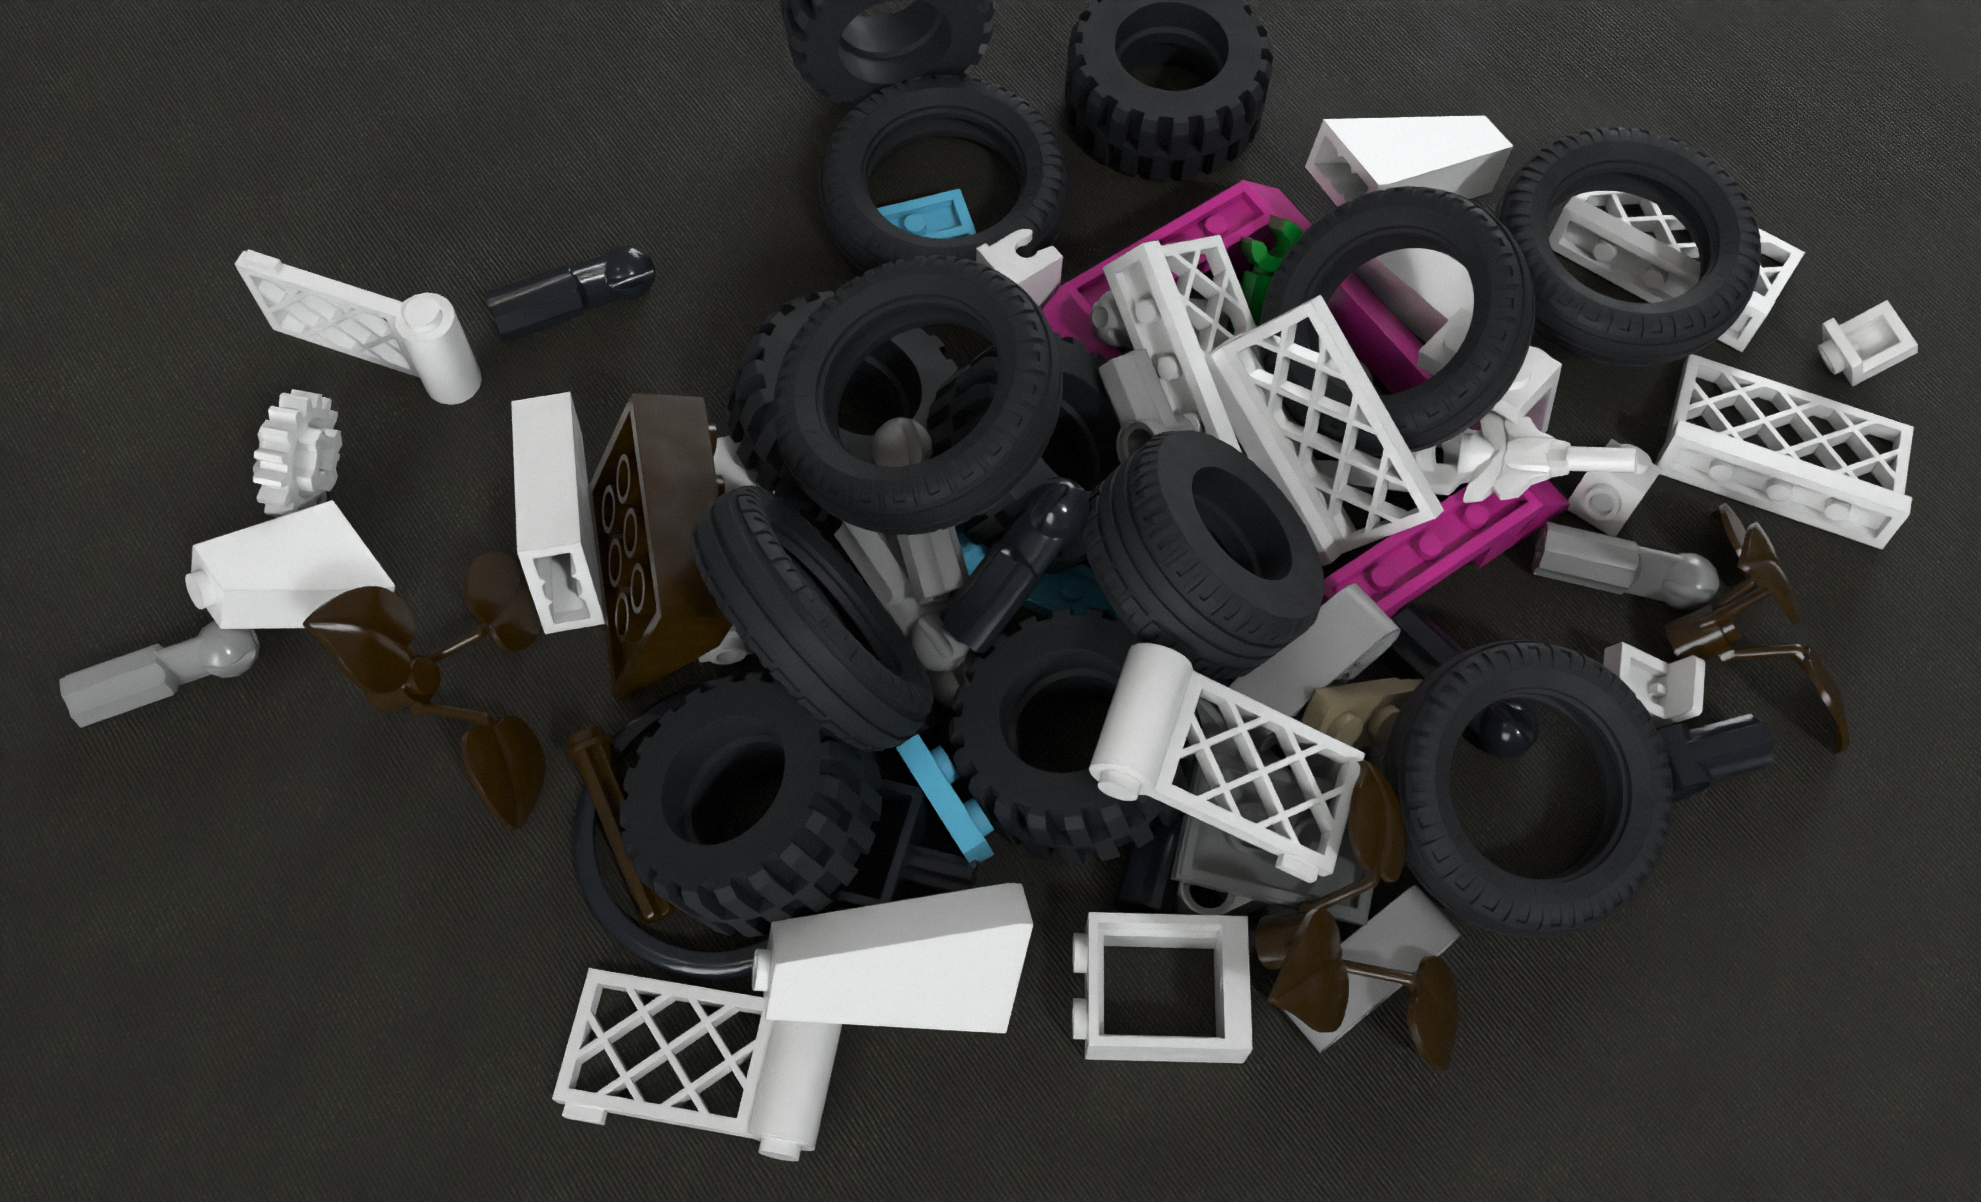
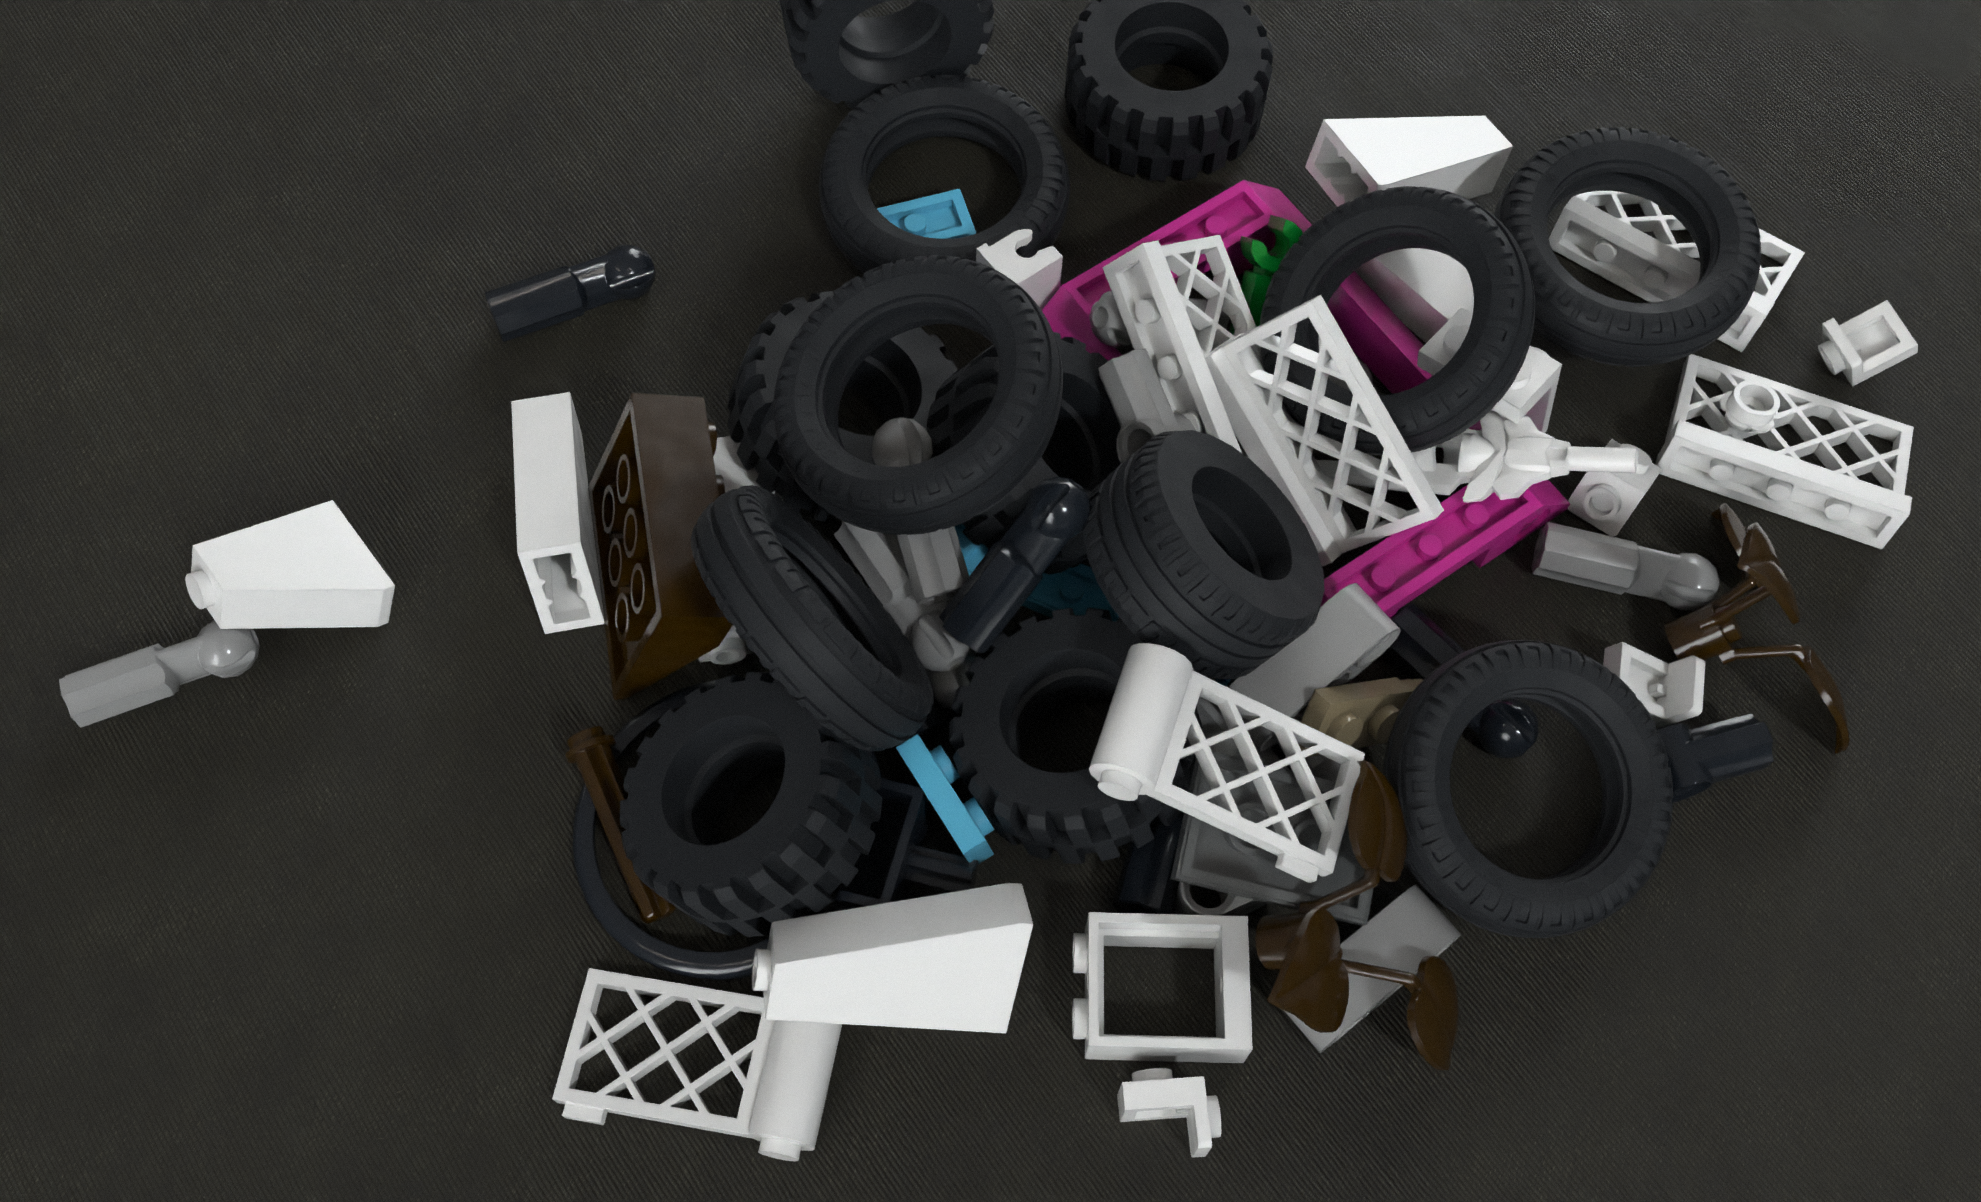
white piece [234,249,482,405] -> none
white gear [253,389,343,518] -> none
dark brown plant [303,551,546,831] -> none
none -> white bracket [1117,1068,1221,1158]
none -> white plate [1720,380,1780,434]

